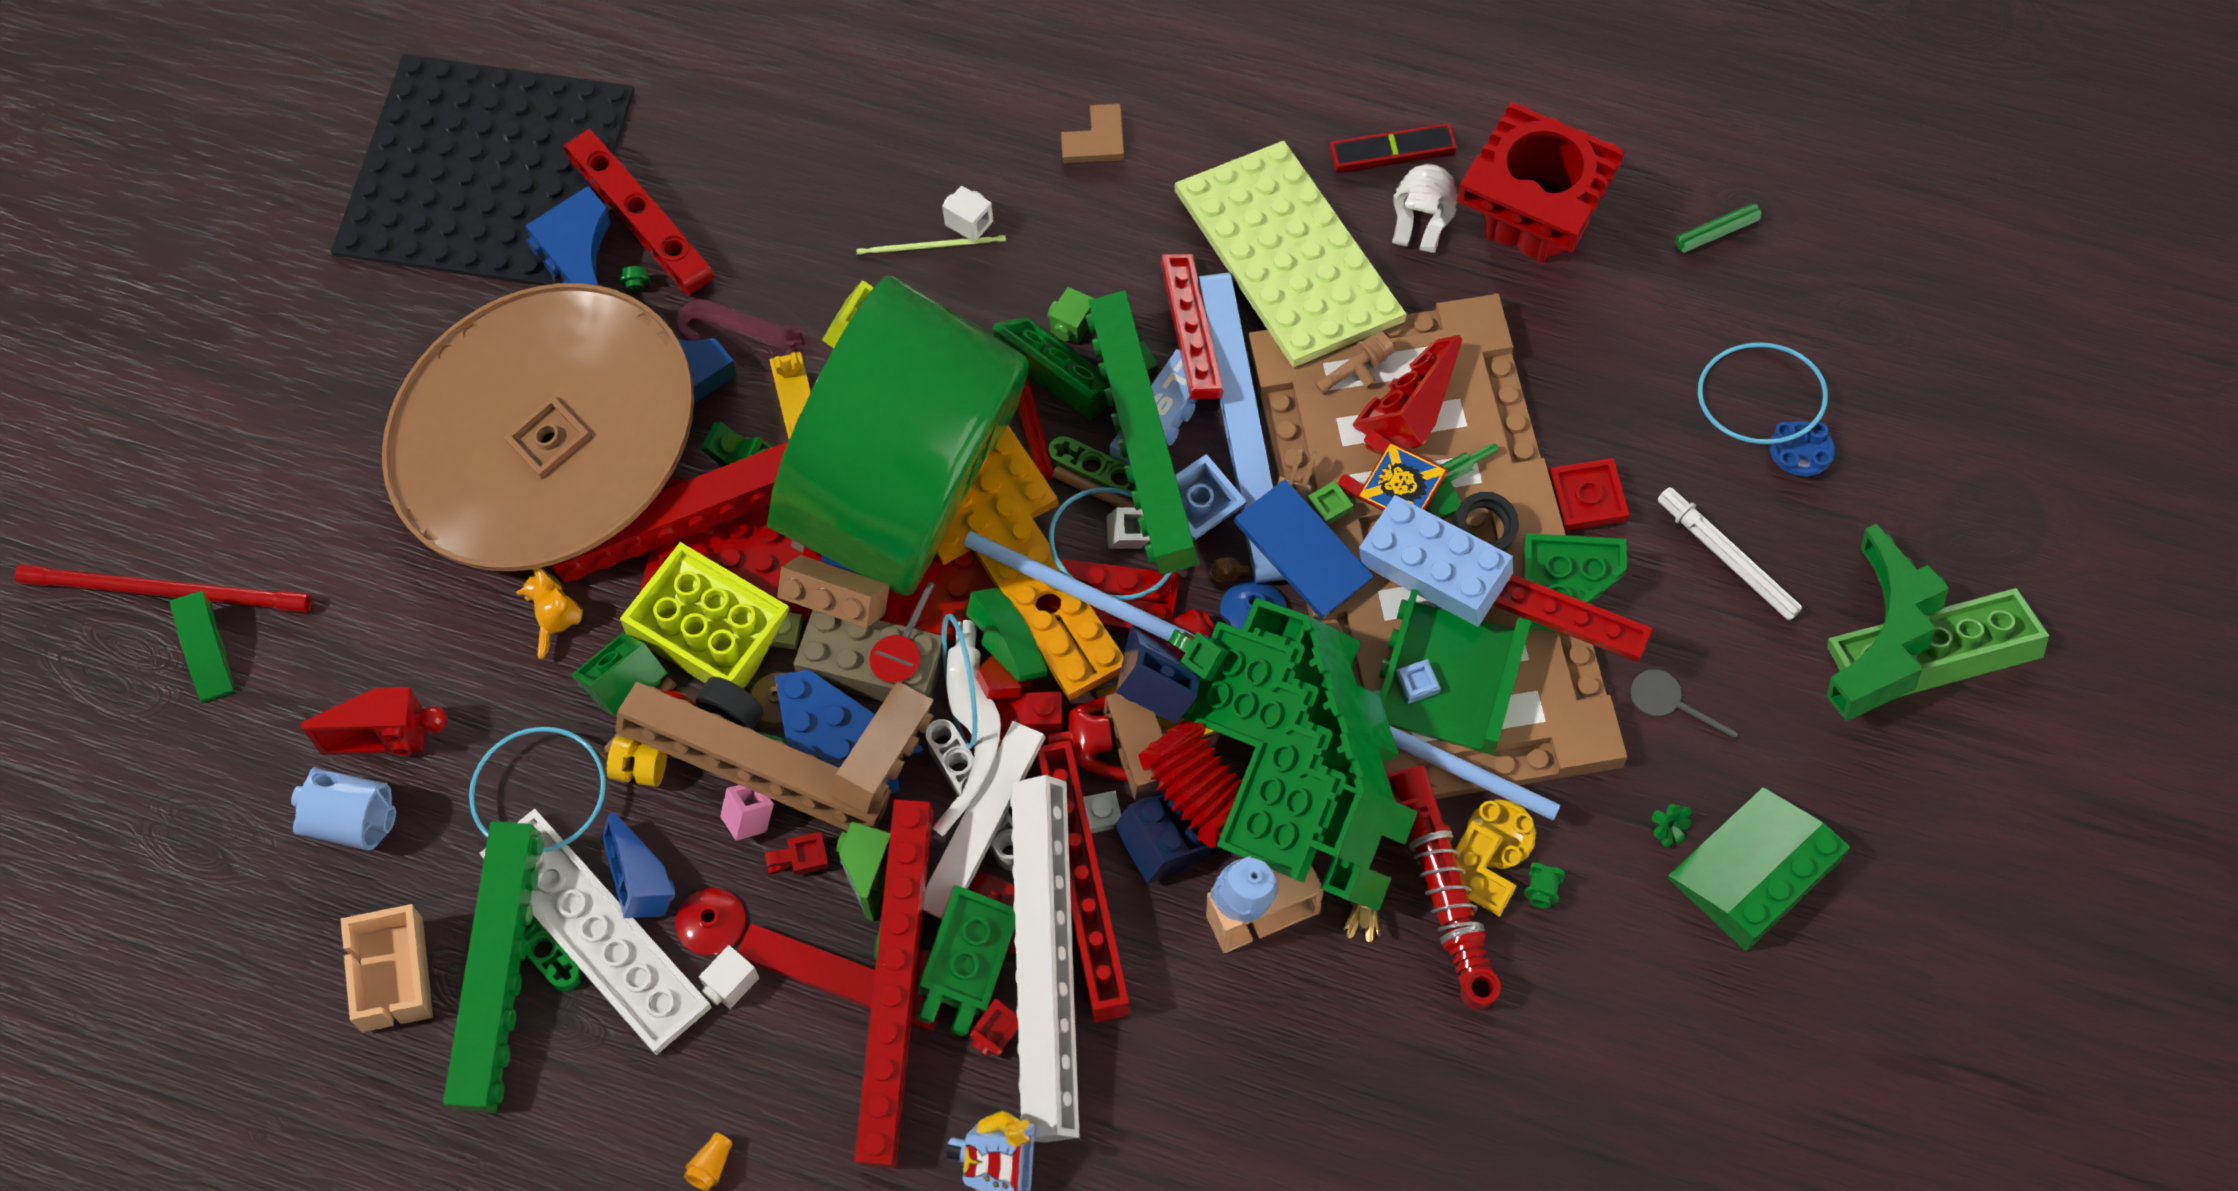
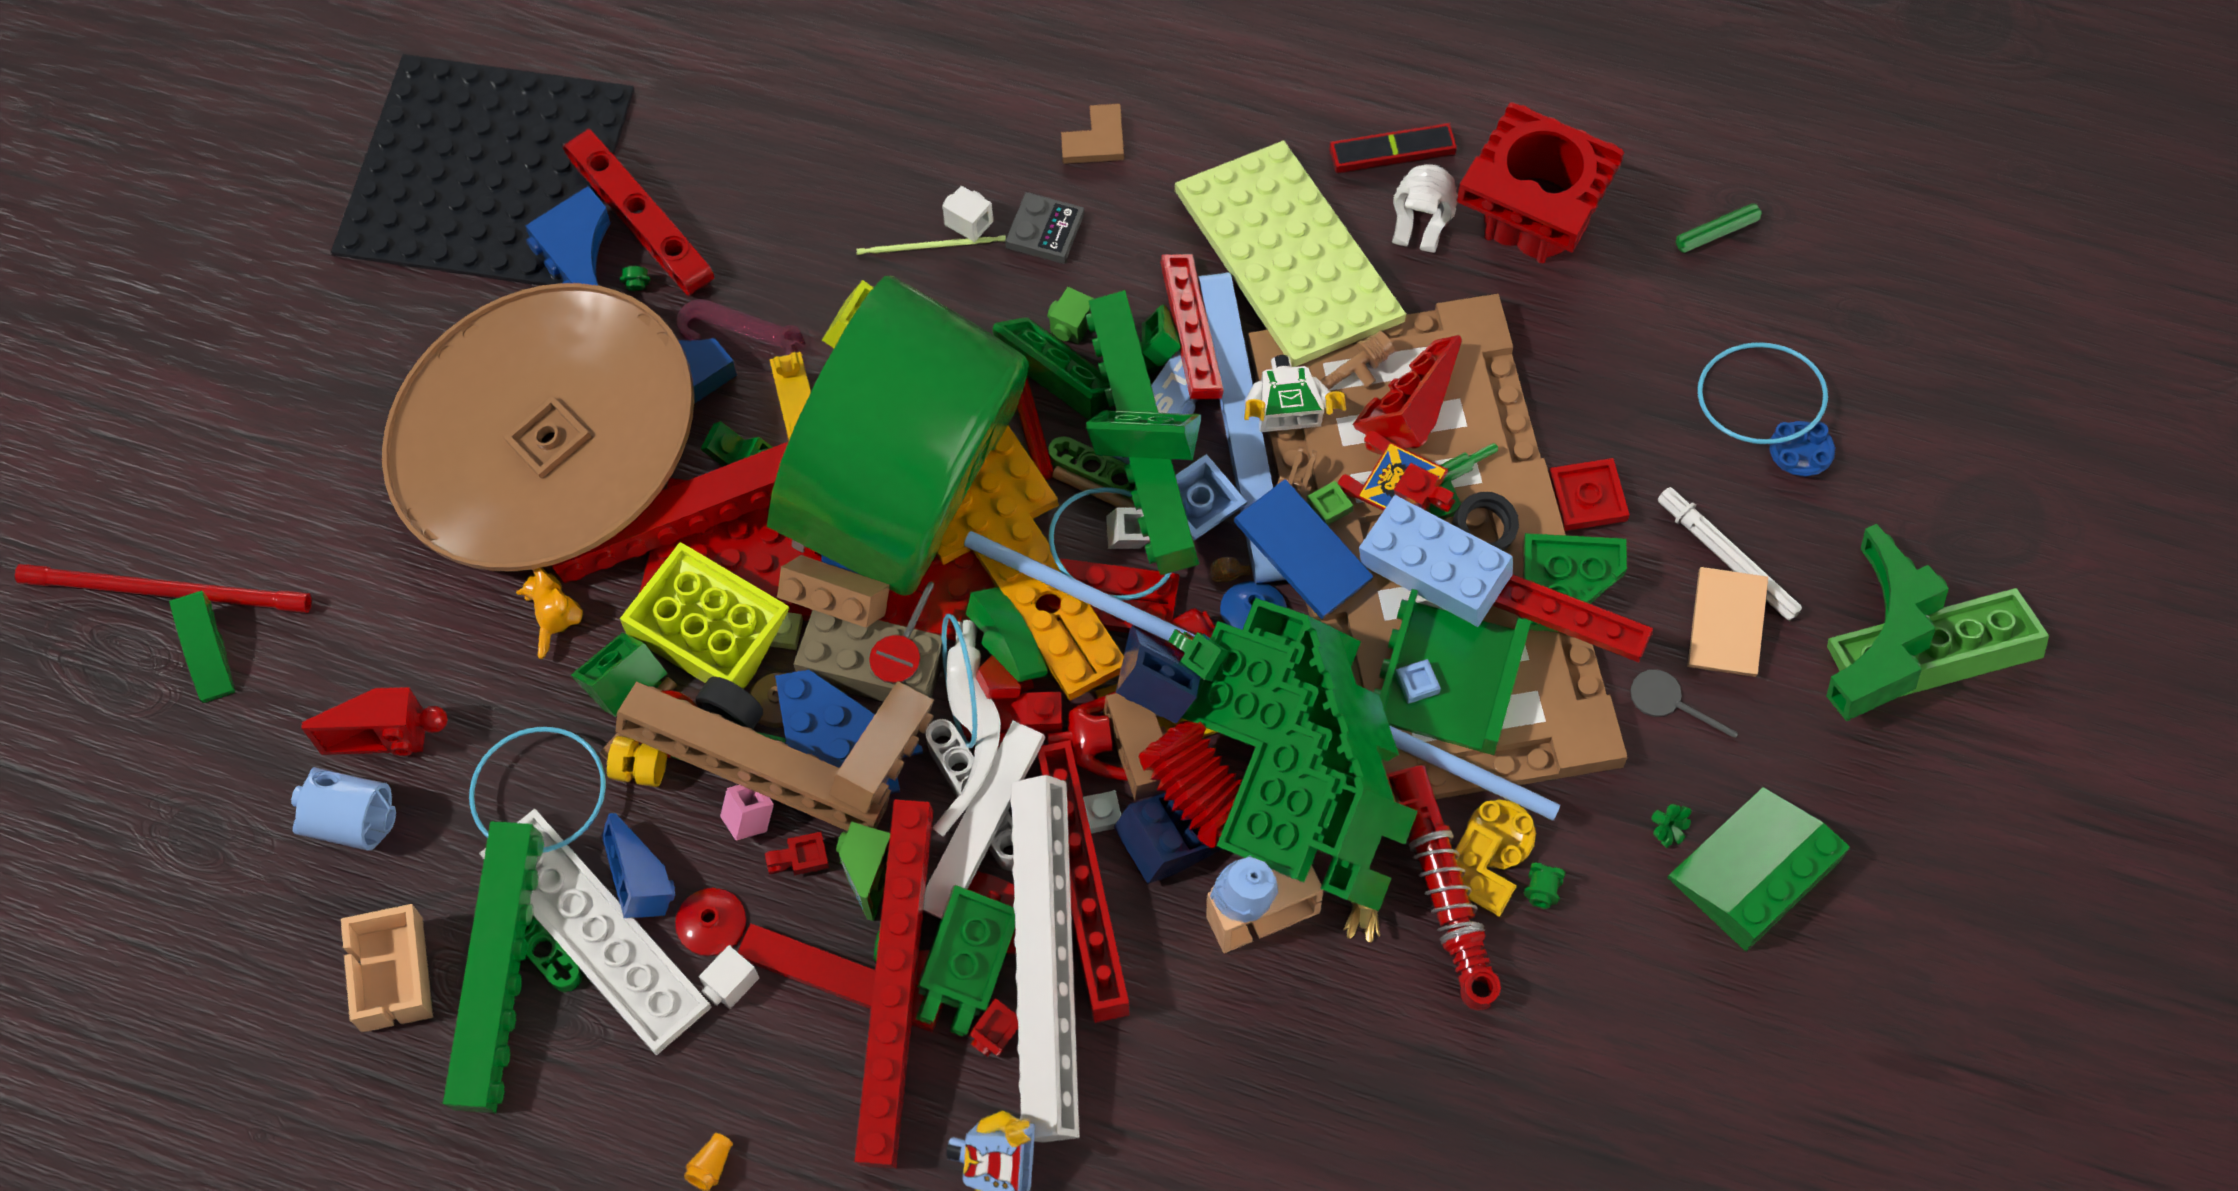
none -> dark grey plate [1005,192,1085,264]
none -> green slope [1086,410,1201,460]
none -> green slope [1142,304,1180,366]
none -> torso [1244,355,1346,432]
none -> red plate [1393,463,1455,512]
none -> light nougat tile [1687,567,1768,677]

